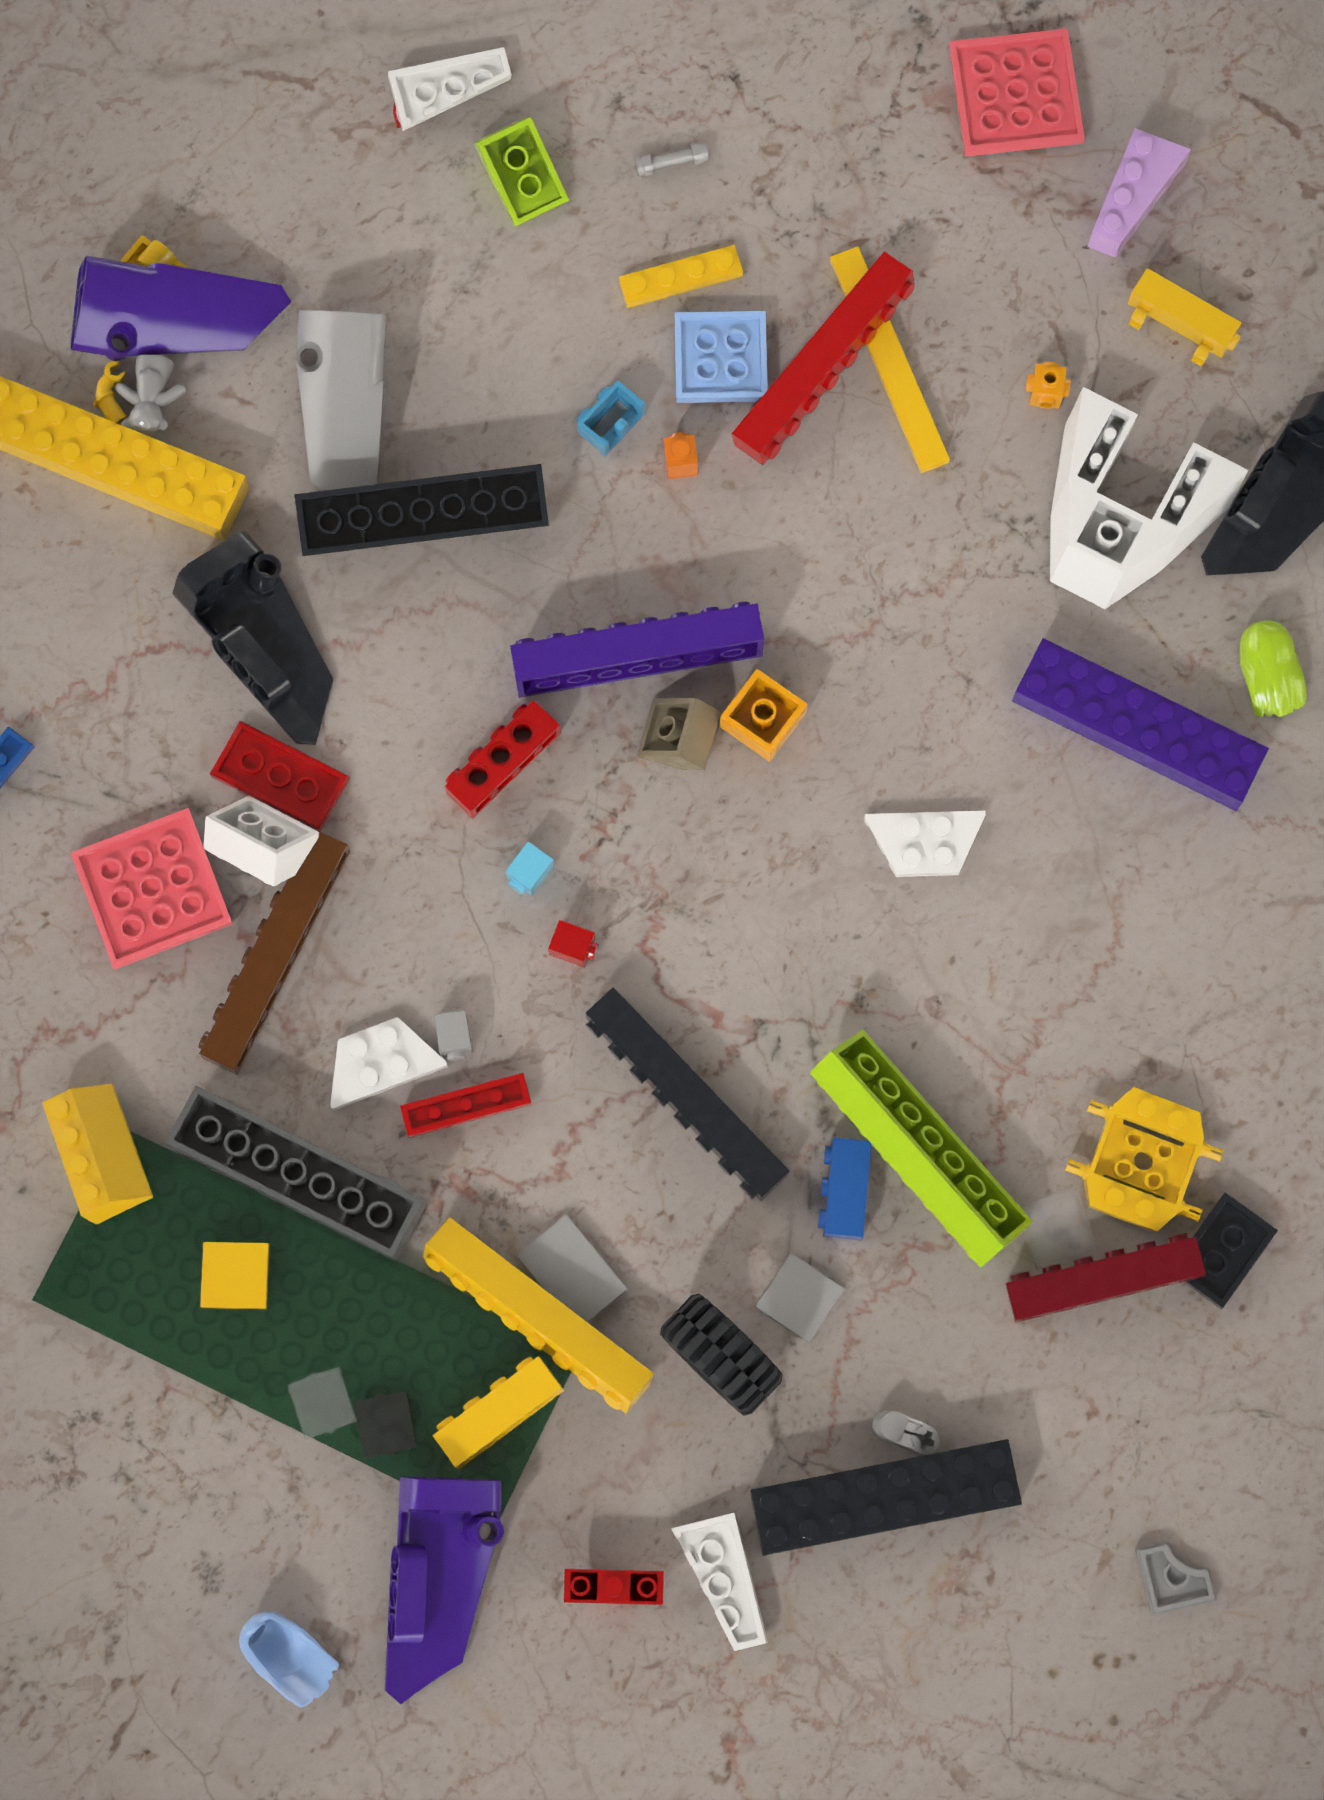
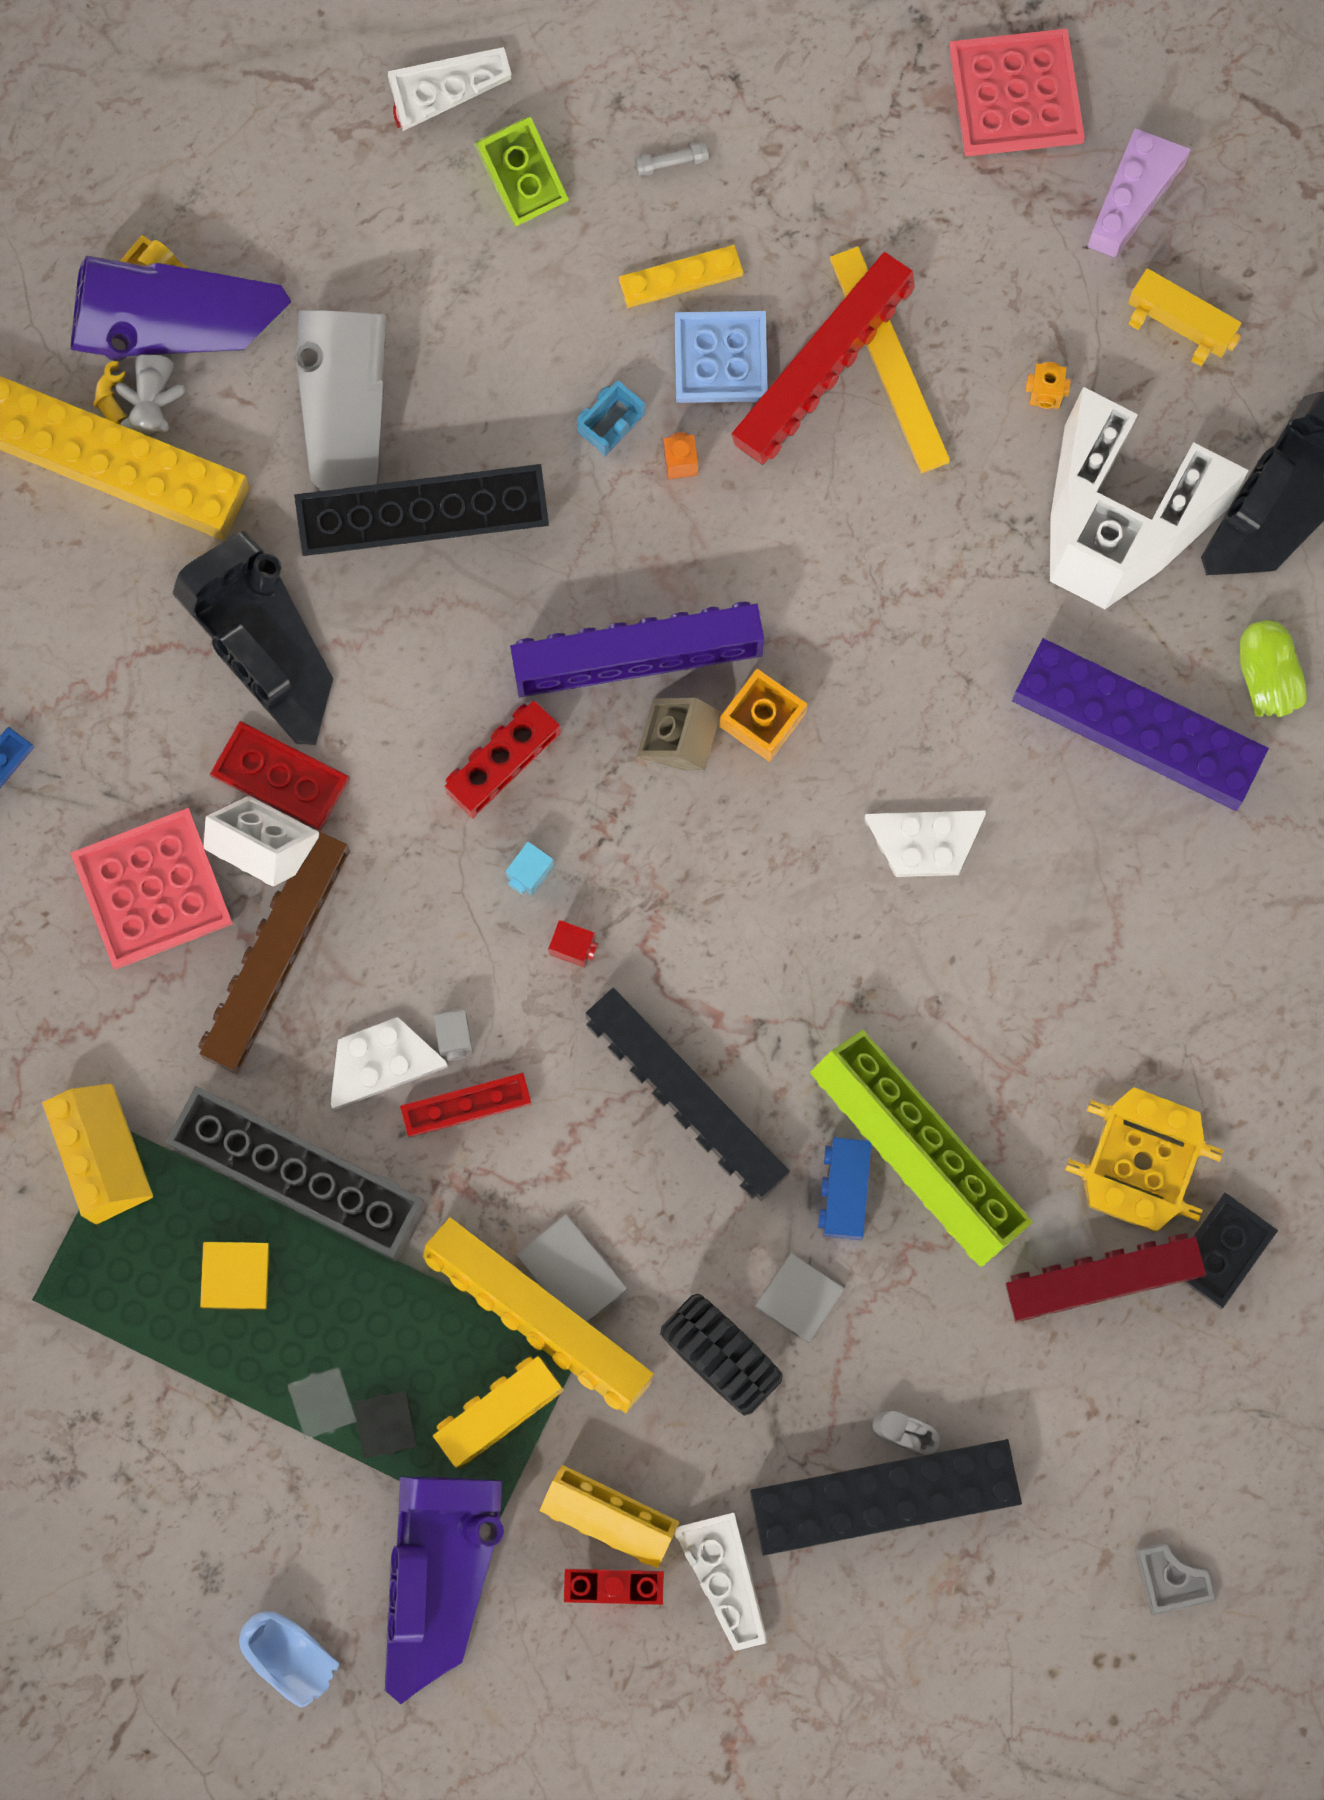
none -> yellow brick [539,1465,680,1569]

